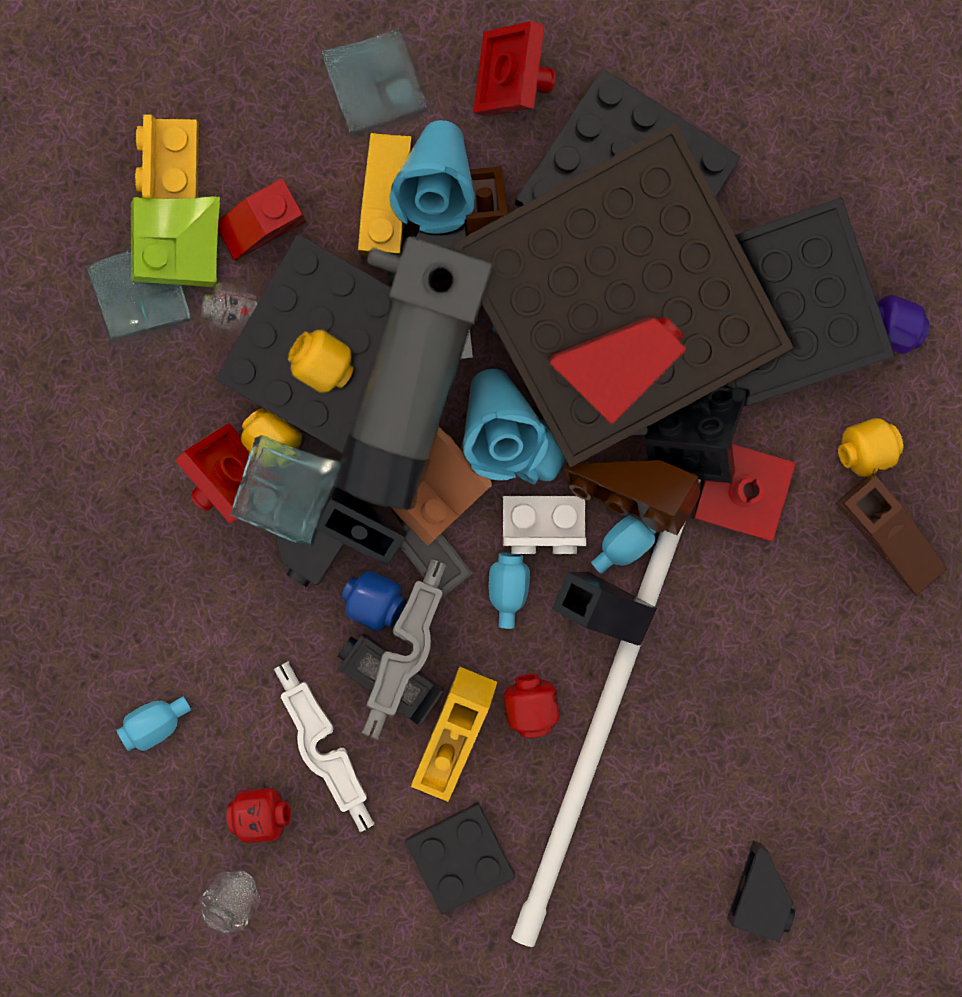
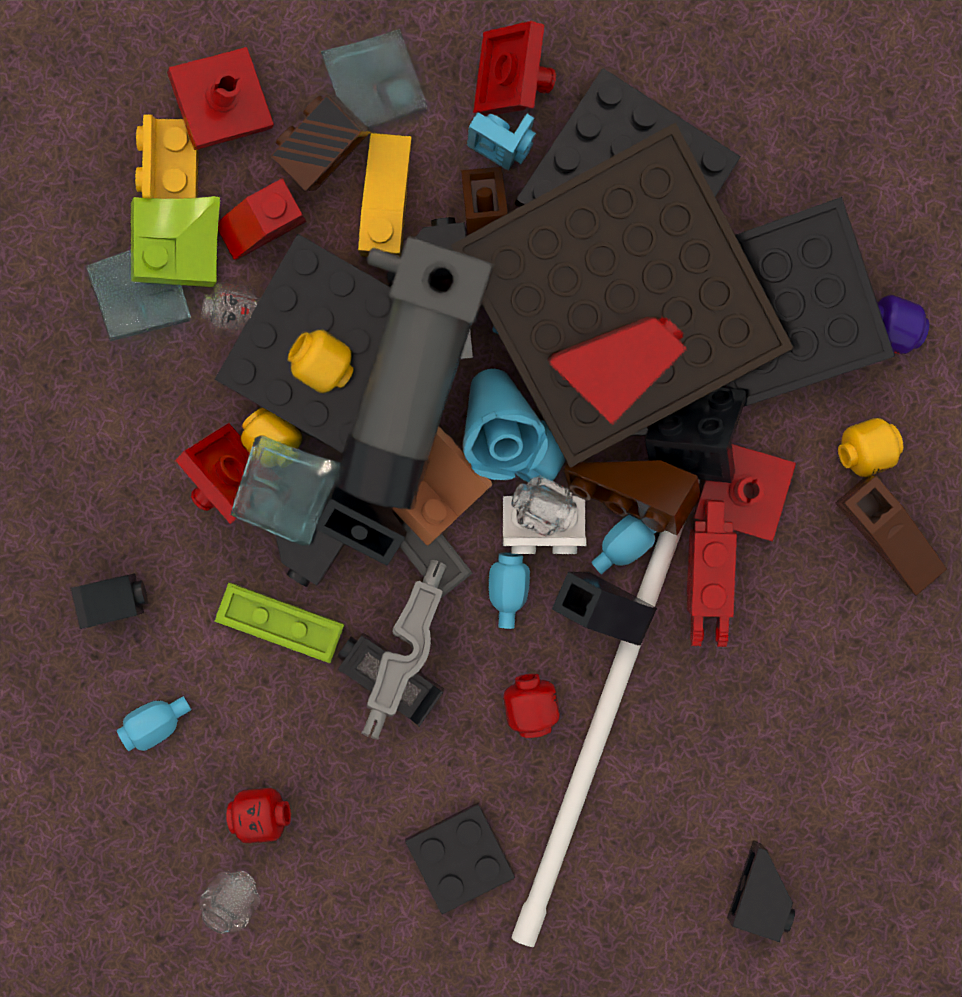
white piece [273,661,375,832] -> none
blue head [342,571,406,631] -> none
medium azure cone [390,120,475,234] -> none
yellow slope [411,666,497,802] -> none
none -> black slope [71,573,148,629]
none -> red tile [167,47,274,150]
none -> lime tile [215,582,345,663]
none -> brick [271,95,372,191]
none -> medium azure bracket [467,112,536,171]
none -> clear head [511,476,577,537]
none -> red hinge [687,499,737,647]

